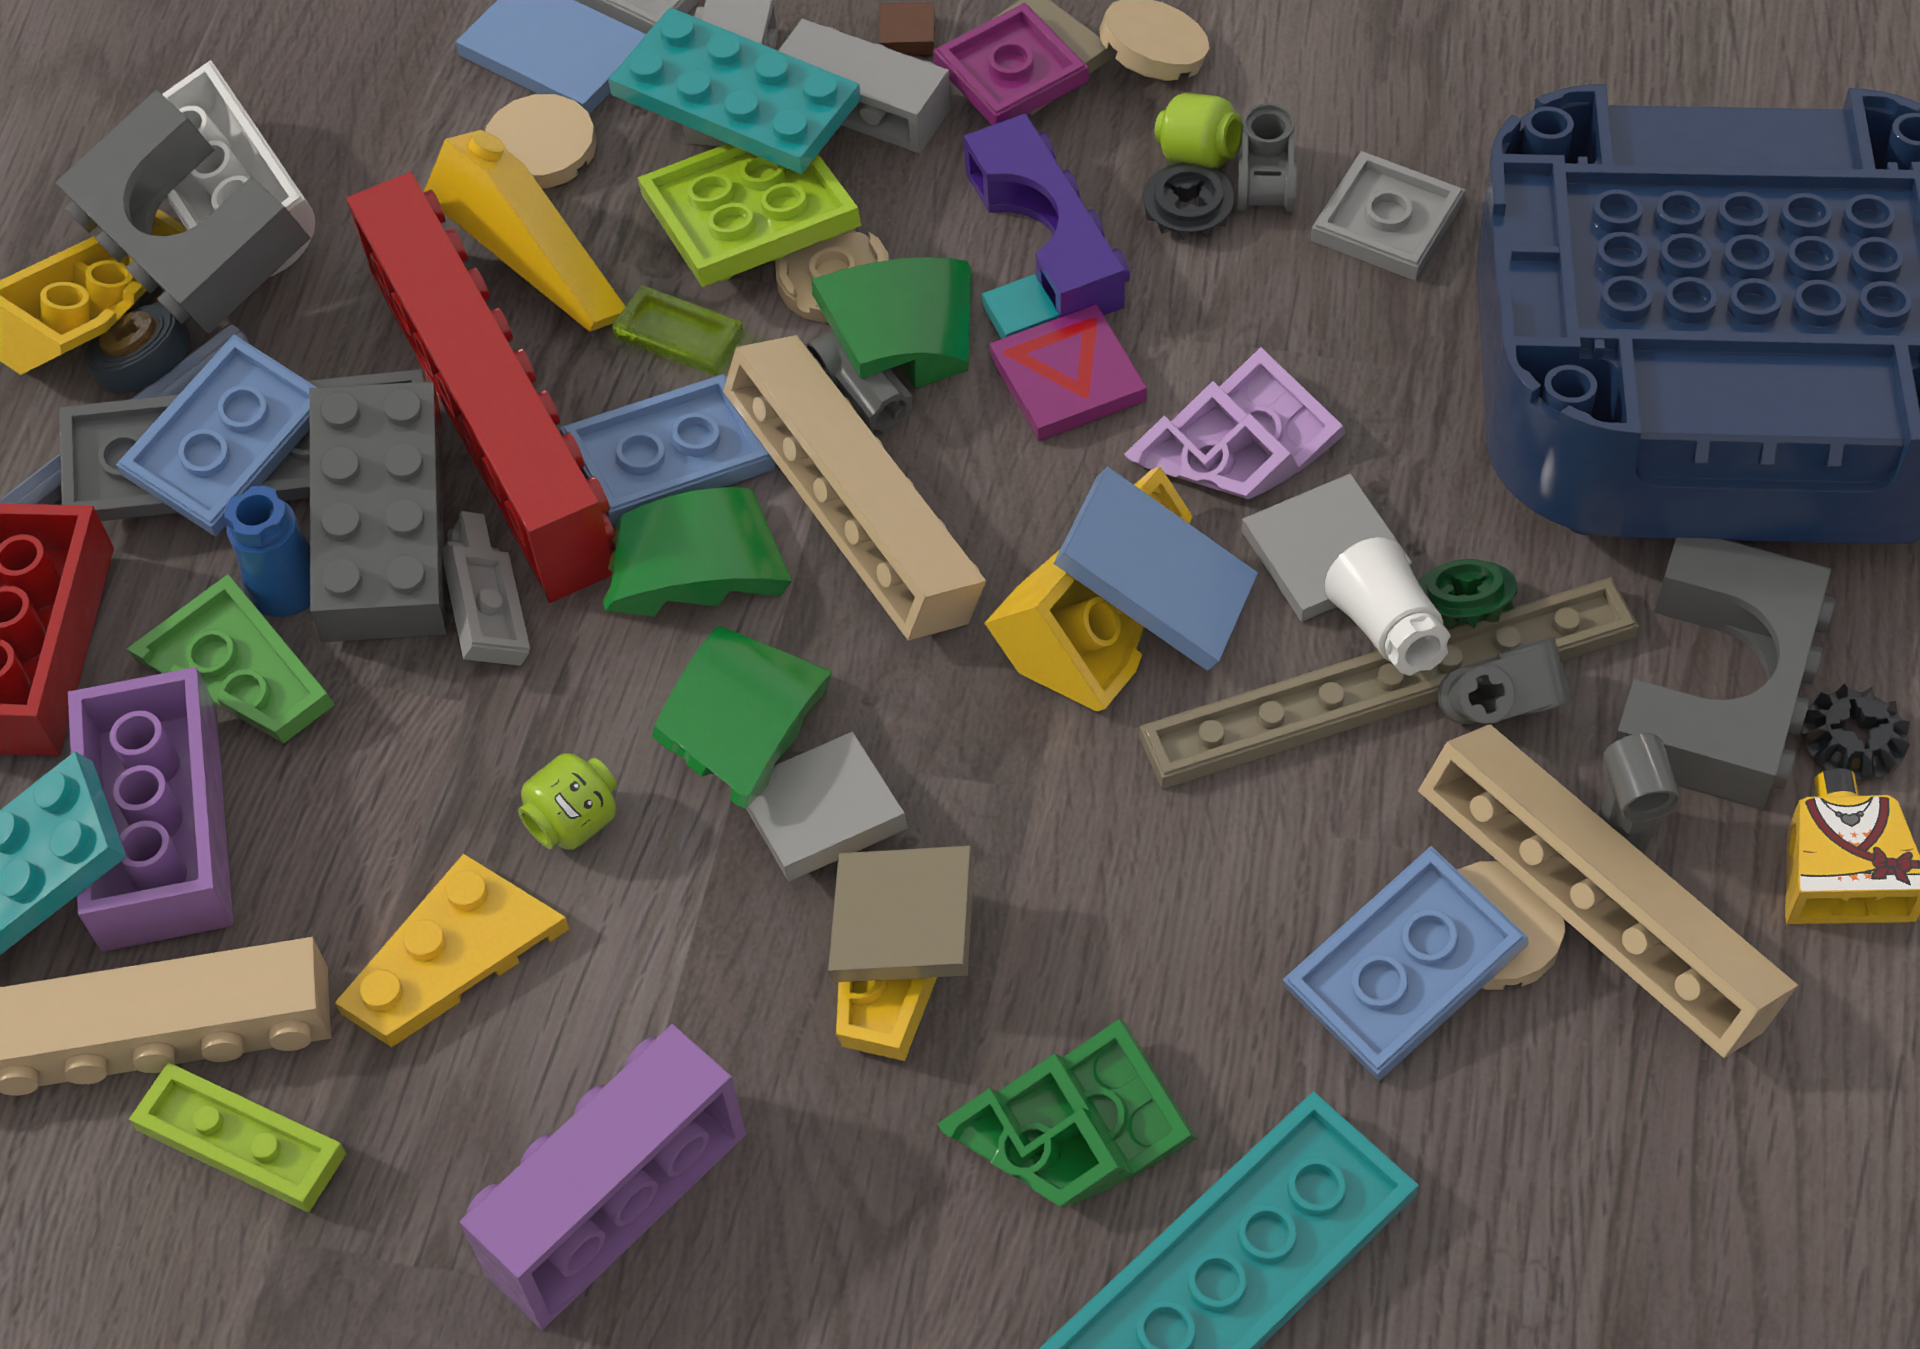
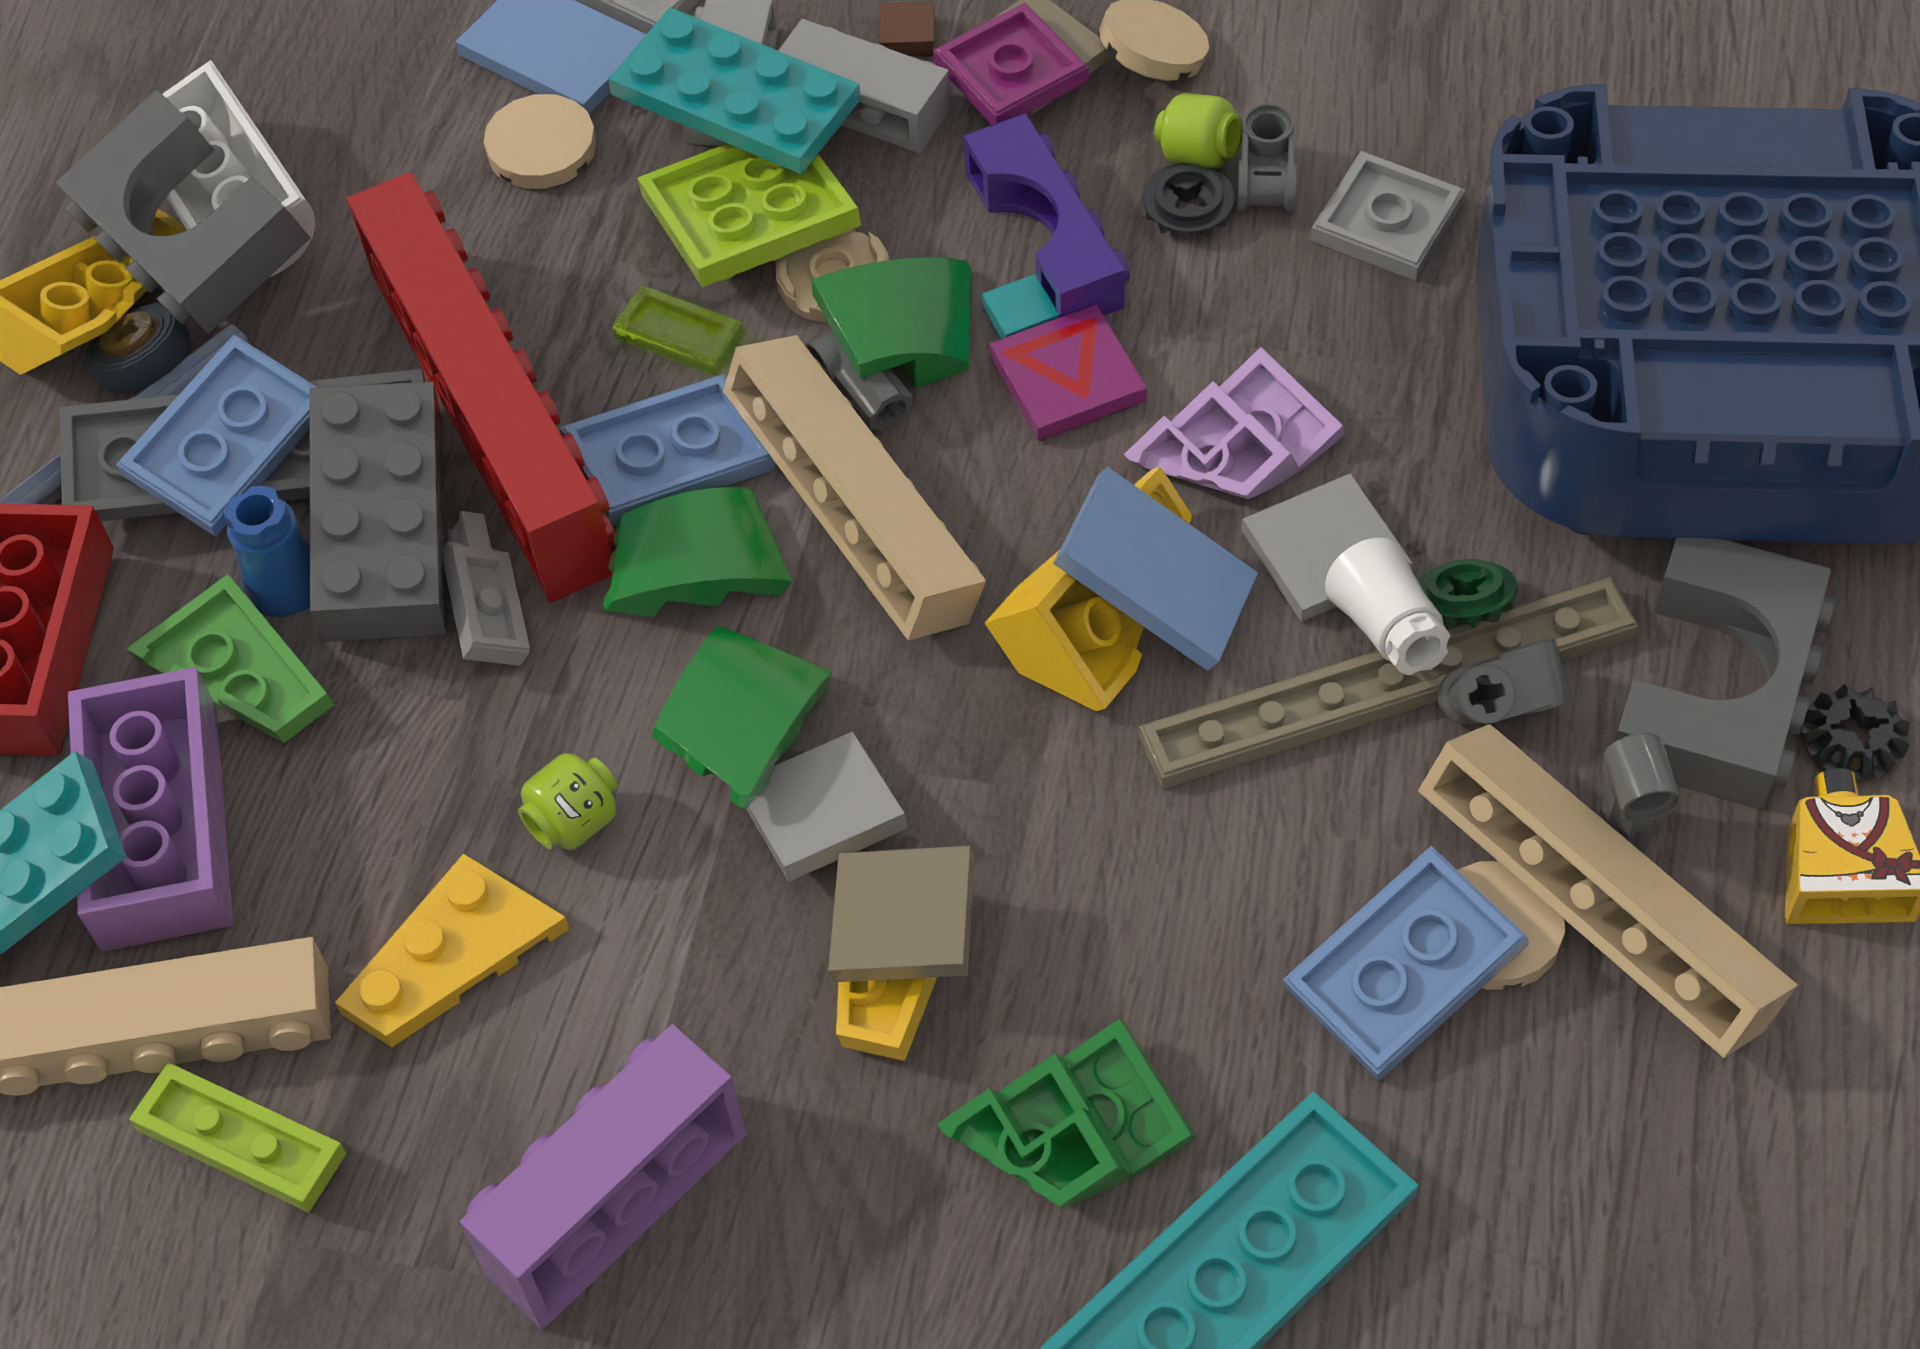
yellow wedge [423,130,628,332] -> none

